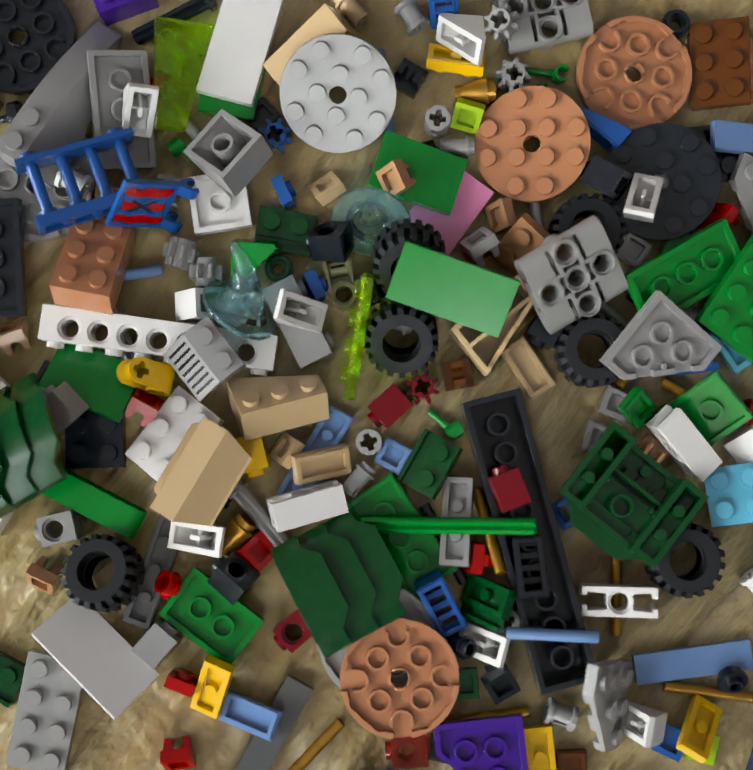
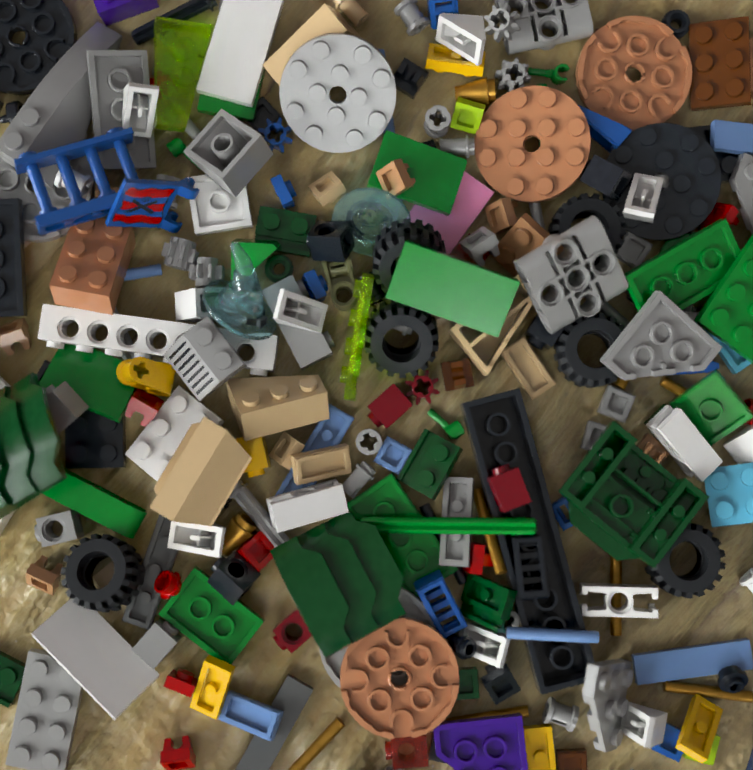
green tile [617,386,657,428] -> none

